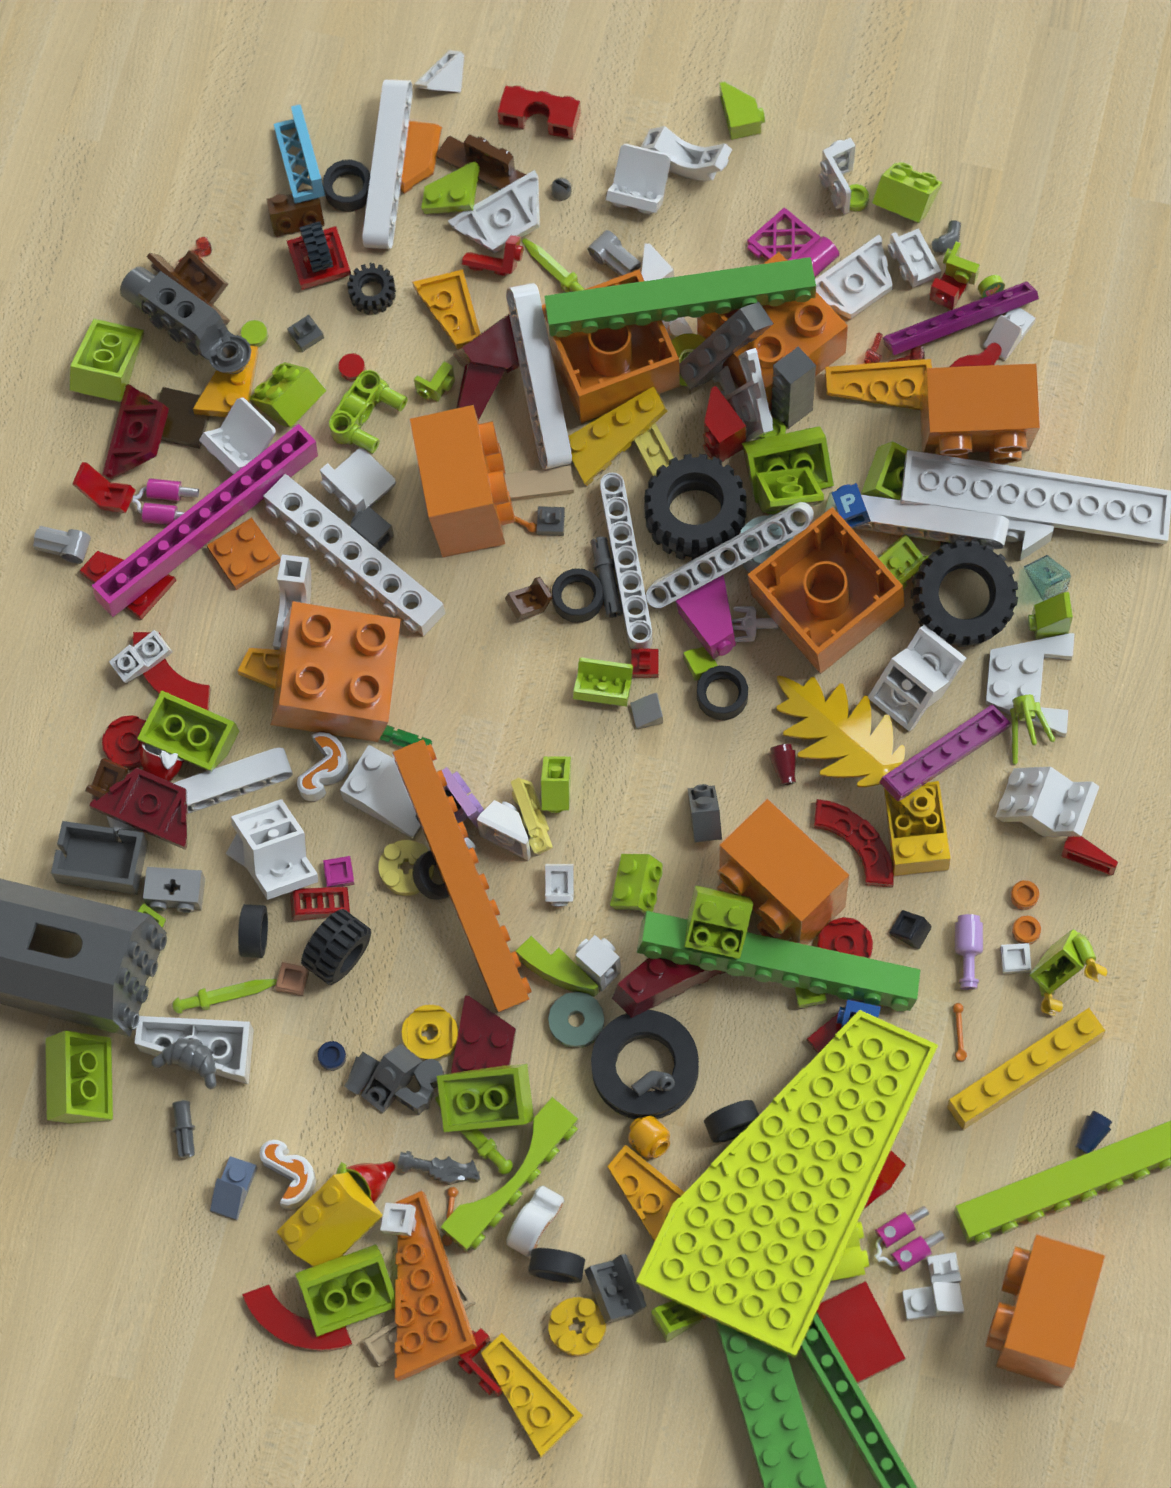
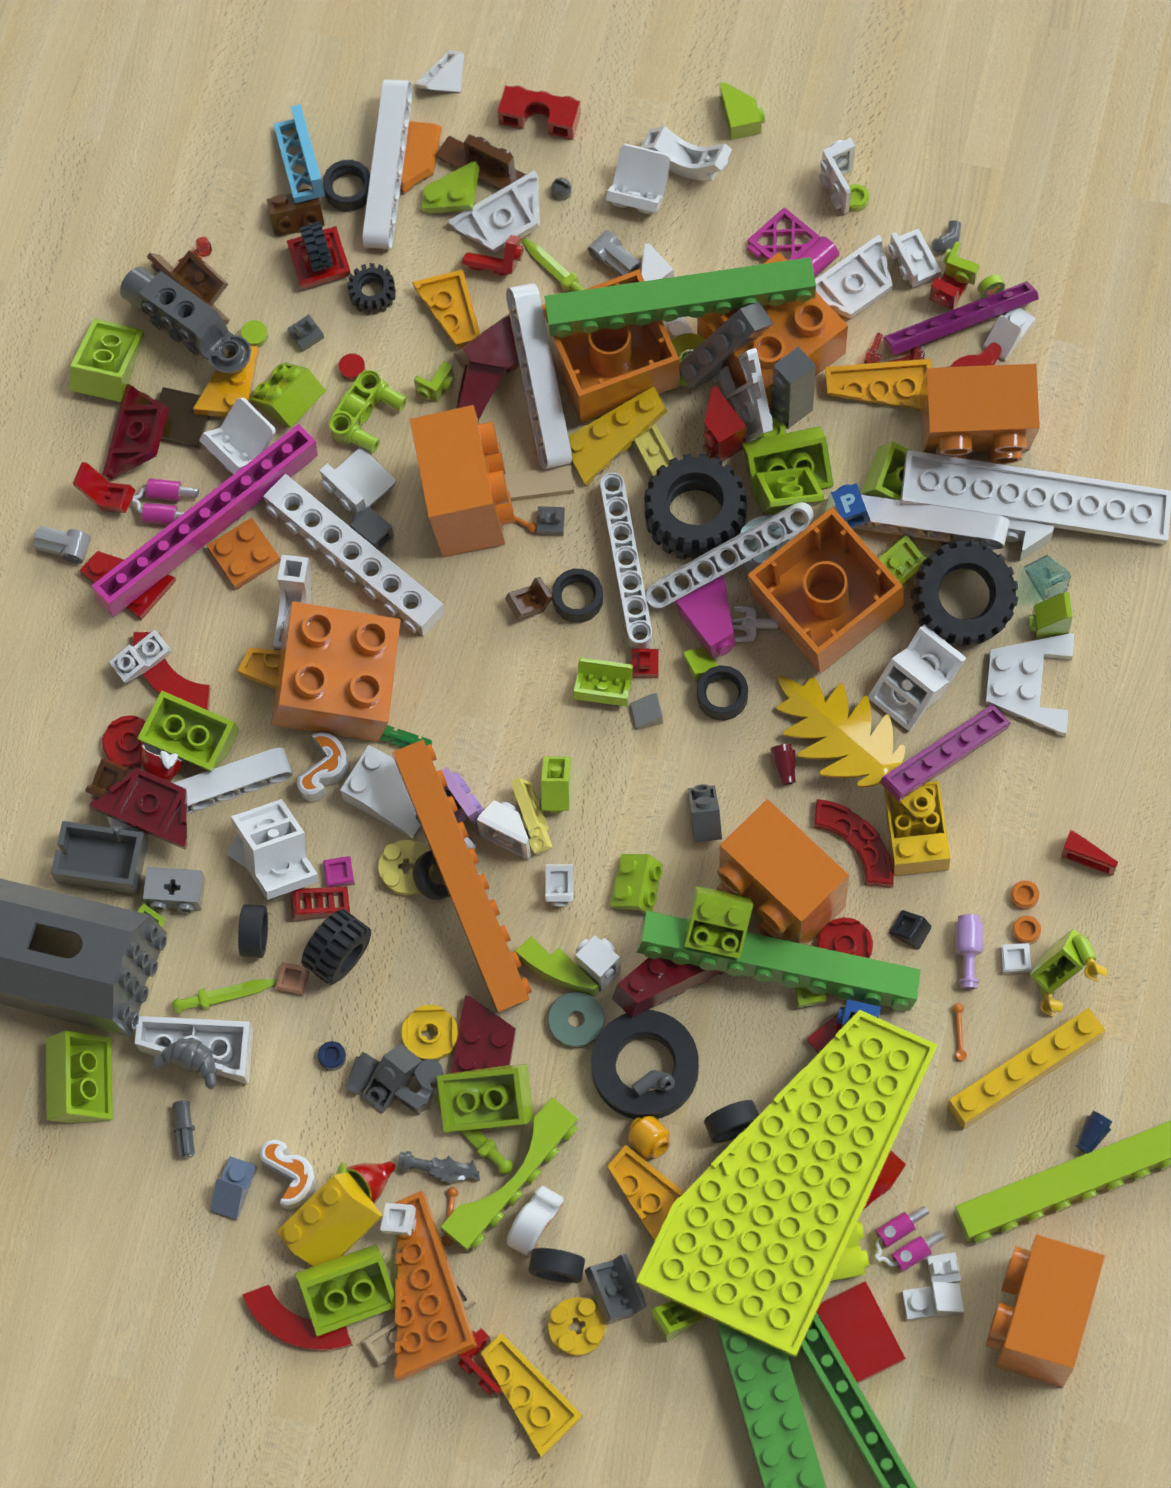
dark grey pin [590,537,623,618] -> none
lime slope [872,162,943,223] -> none
white bracket [995,767,1099,837] -> none
lime plant [1010,694,1055,765] -> none

